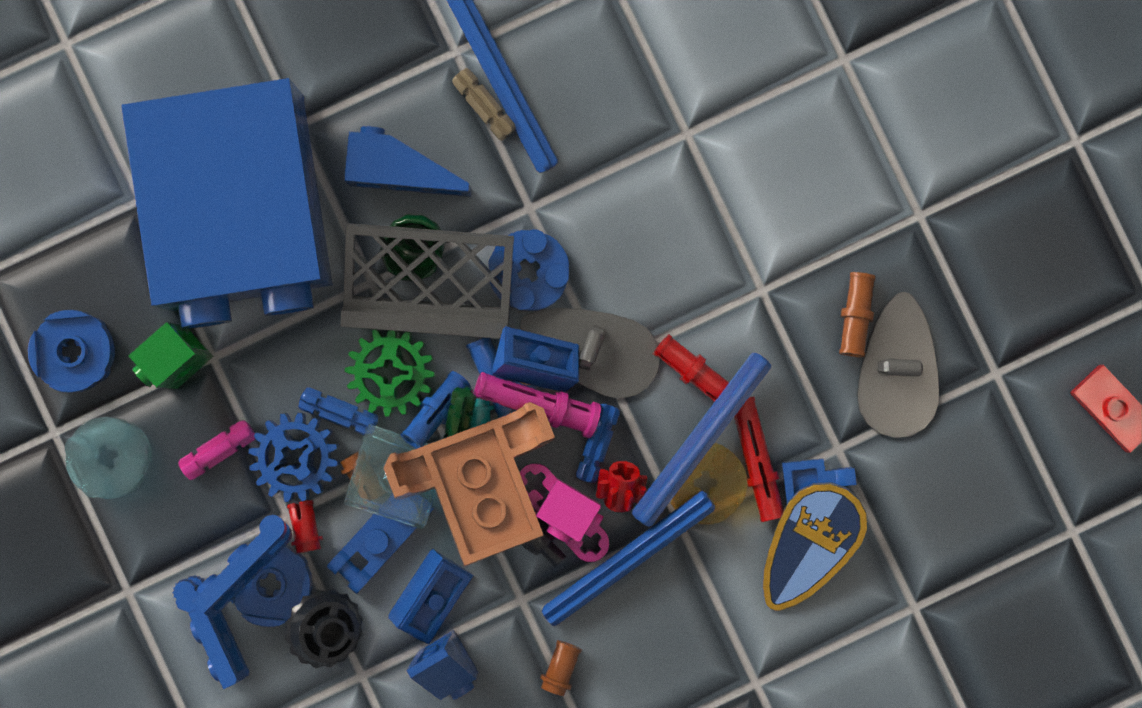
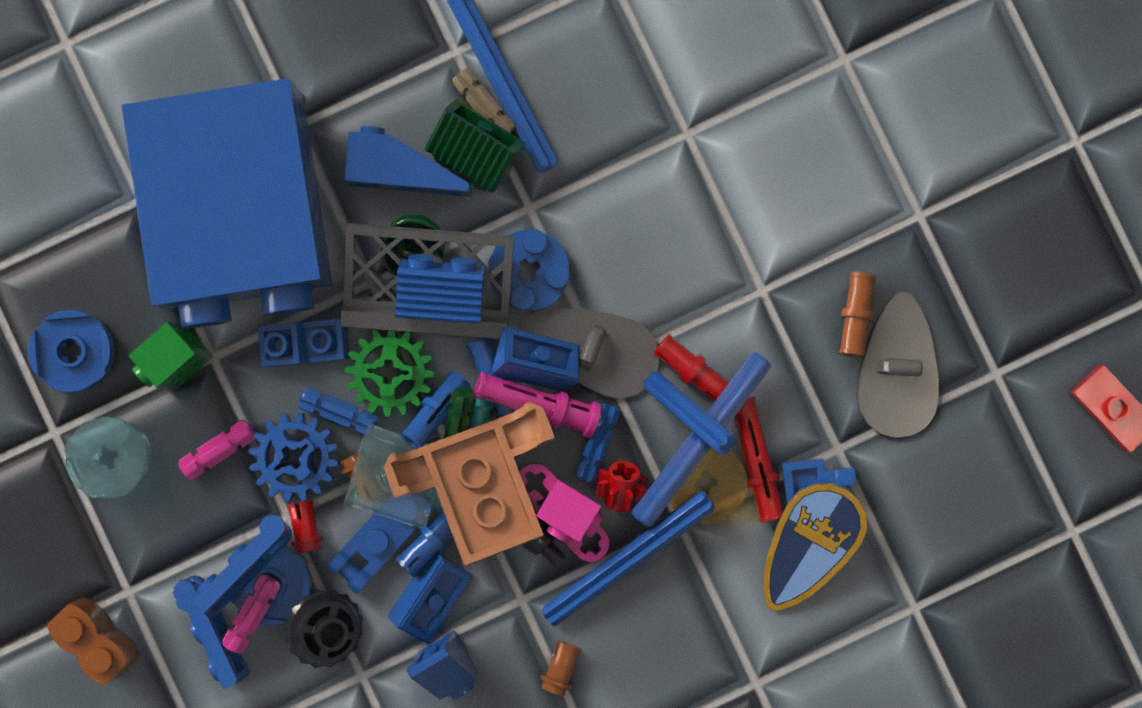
none -> dark orange brick [47,598,140,685]
none -> dark pink axle [222,574,281,654]
none -> blue slope [258,318,350,367]
none -> blue brick [395,254,485,324]
none -> blue pin [396,512,453,577]
none -> dark green brick [424,99,525,192]
none -> blue axle [643,371,736,455]

